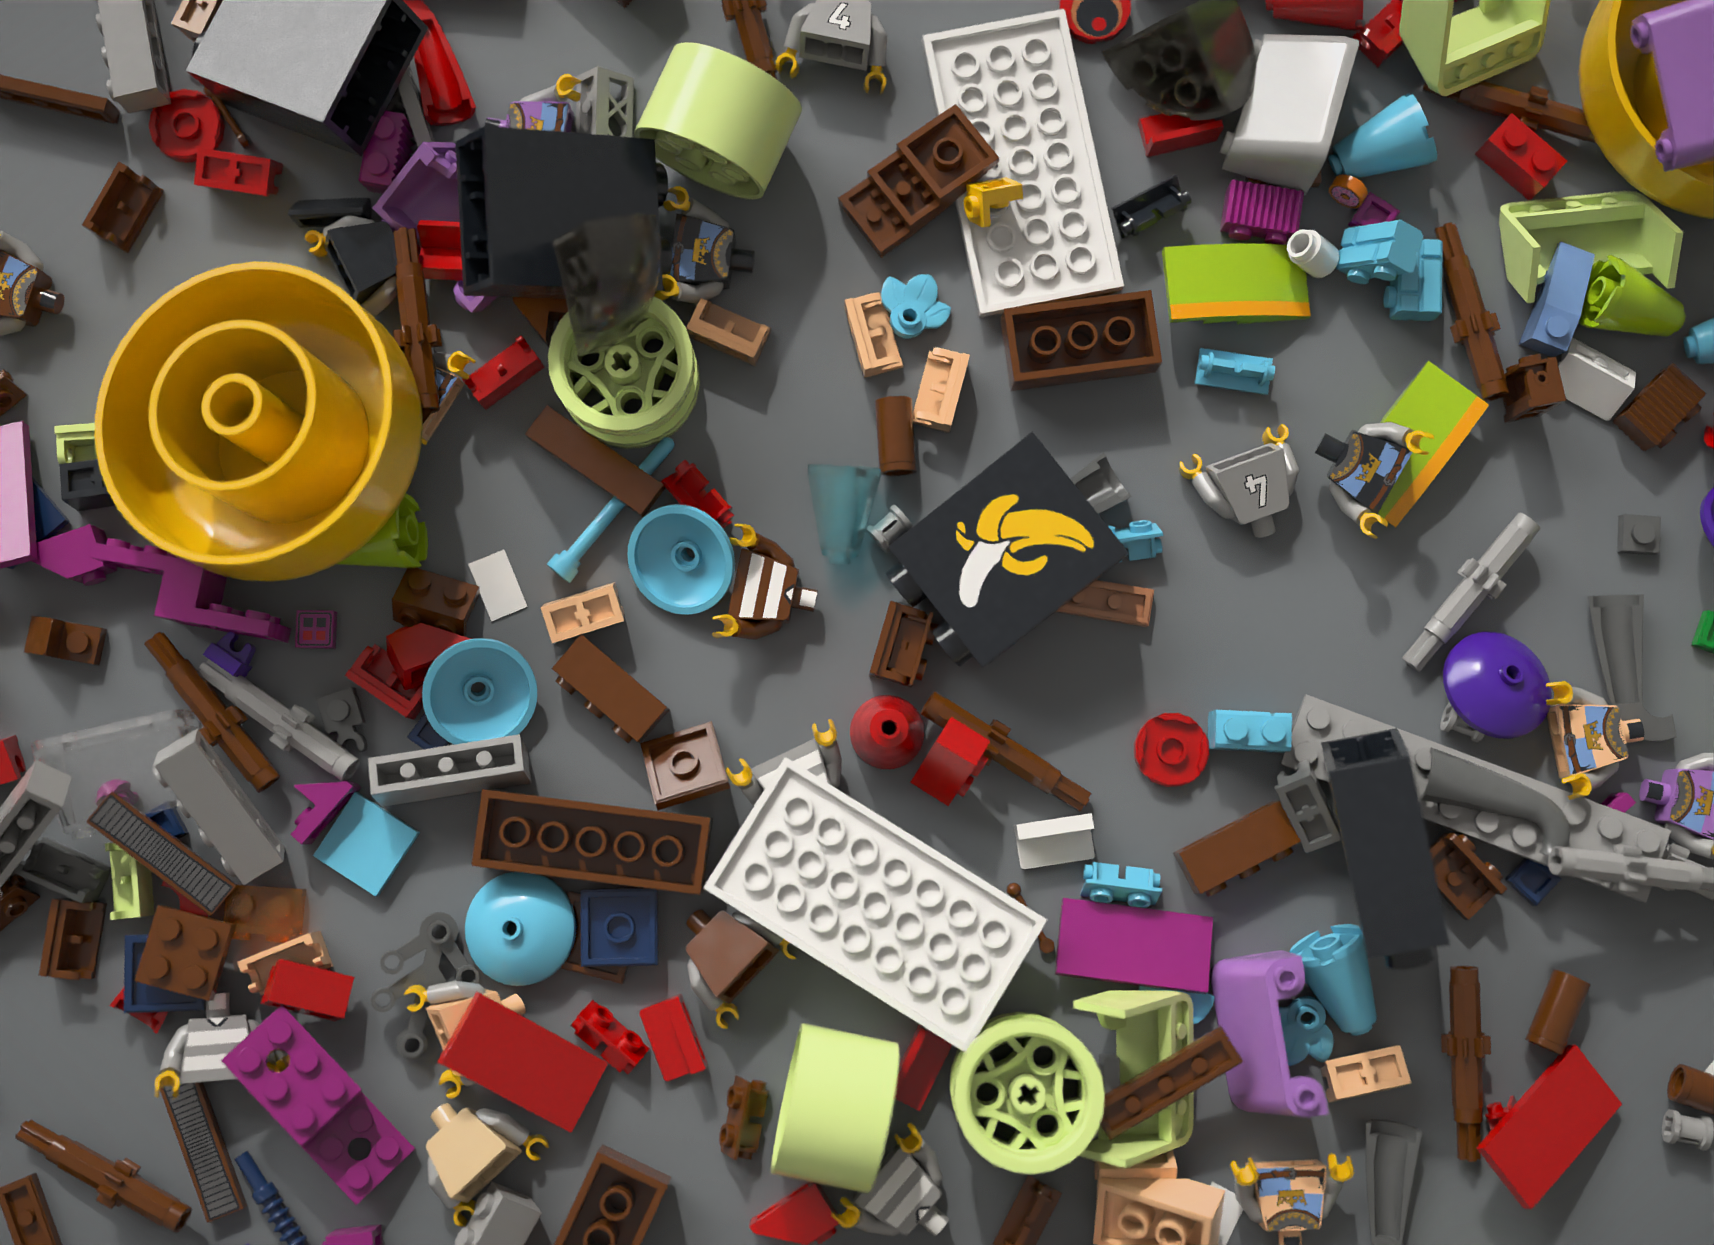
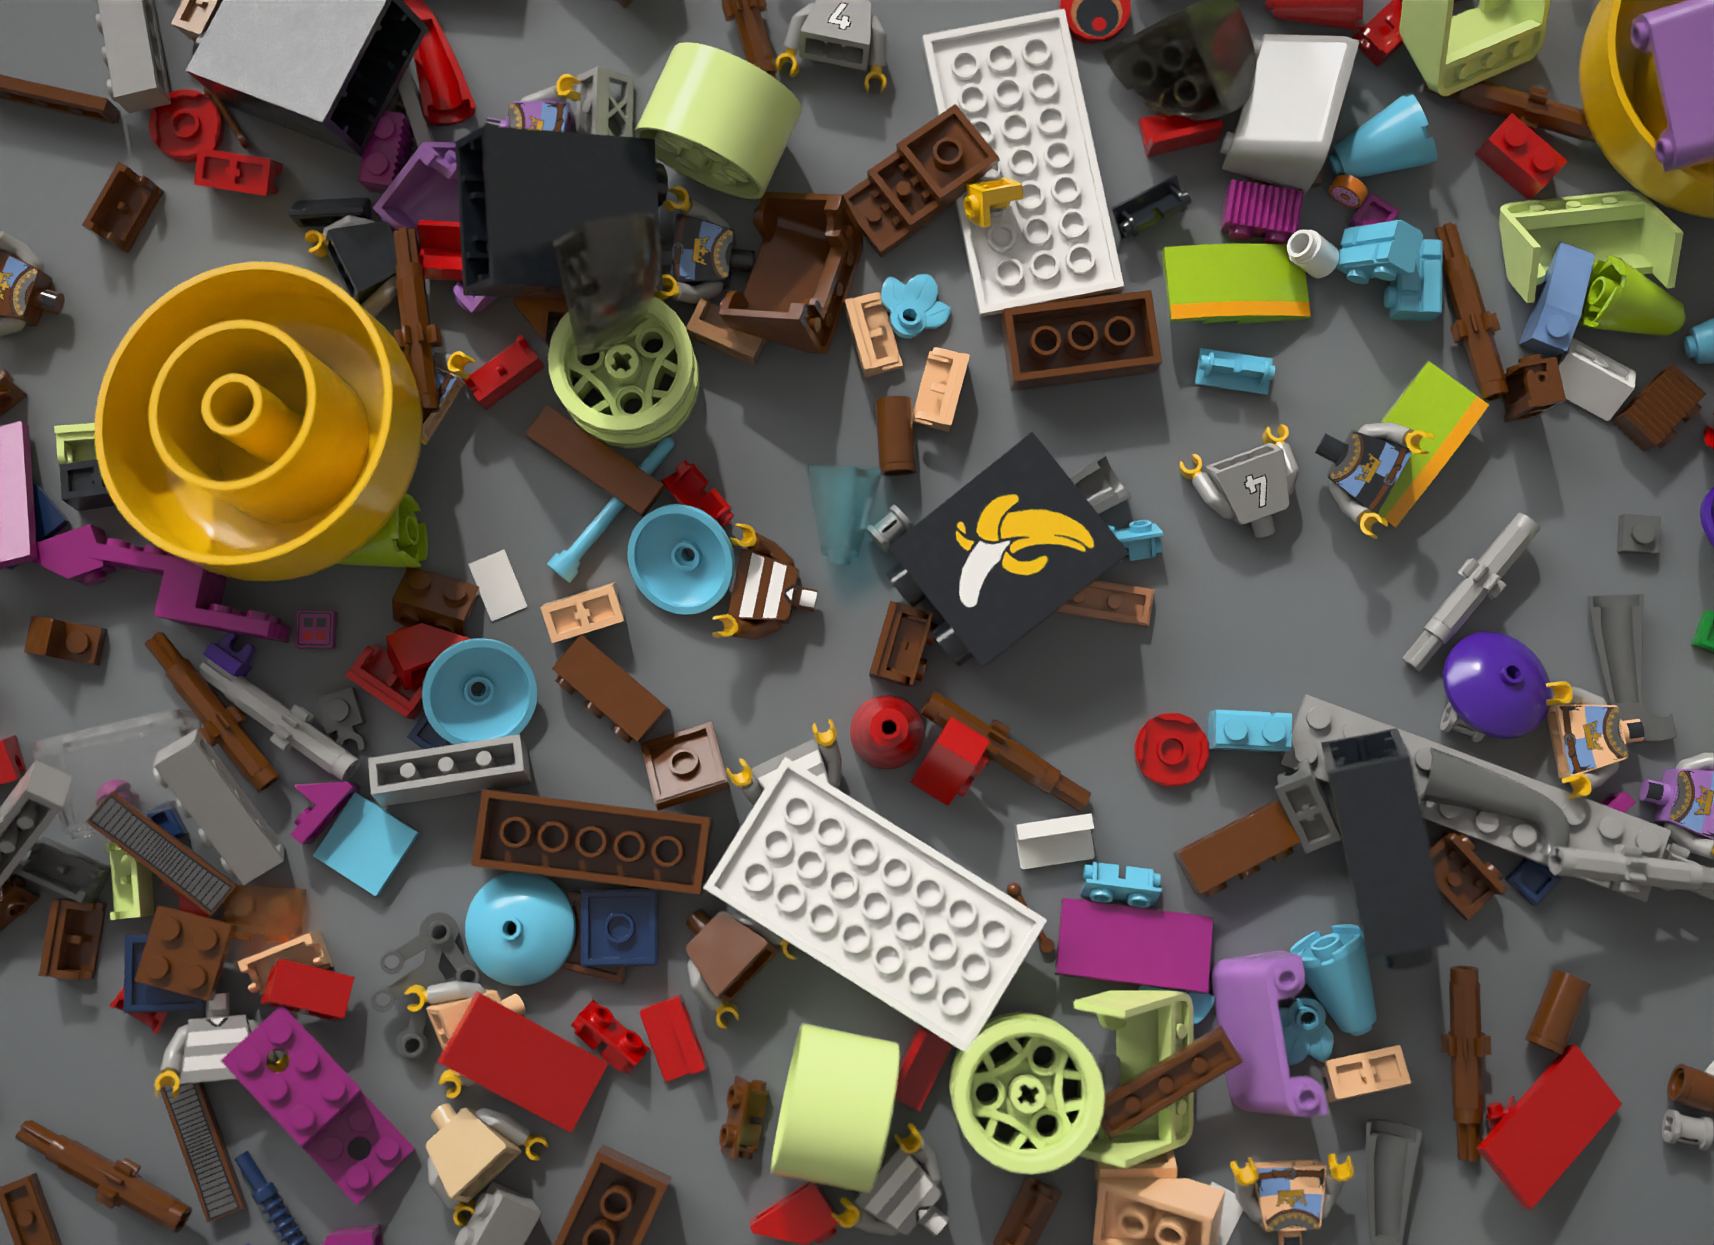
none -> reddish brown windscreen [719,192,863,354]

